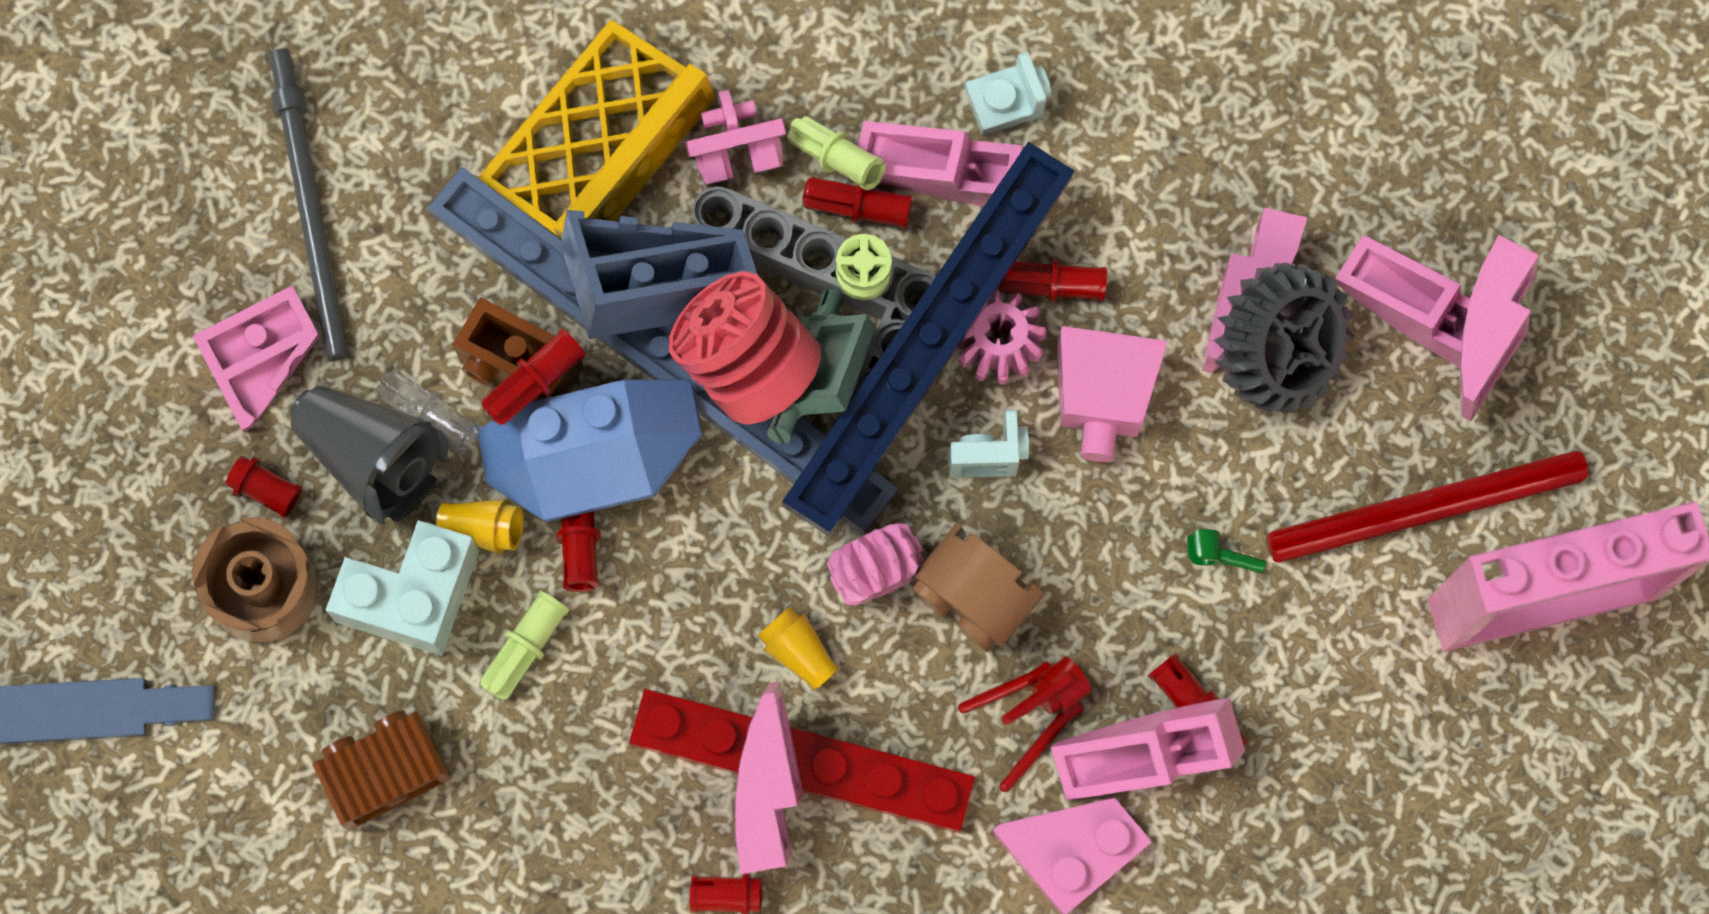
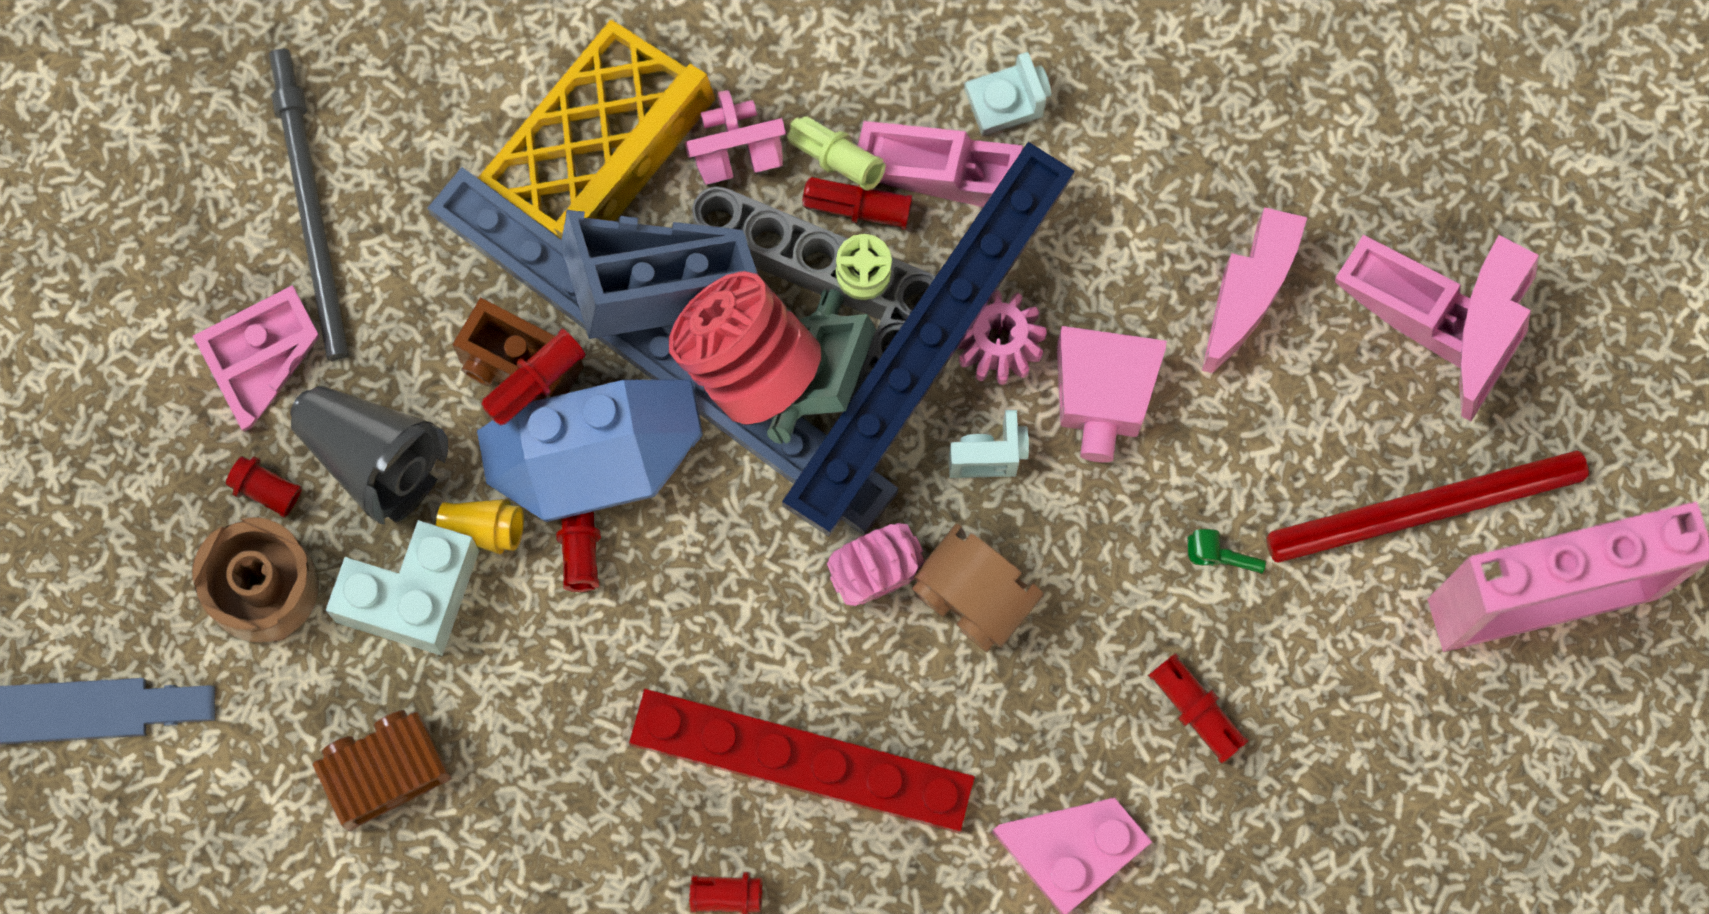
clear axle [376,370,481,455] -> none
yellowish green axle [480,591,569,700] -> none
bright pink slope [735,681,803,874] -> none
yellow cone [757,605,839,691] -> none
red plant [958,656,1092,792] -> none
red axle [997,259,1107,302] -> none
bright pink slope [1050,697,1245,800] -> none
dark grey gear [1213,262,1355,413] -> none

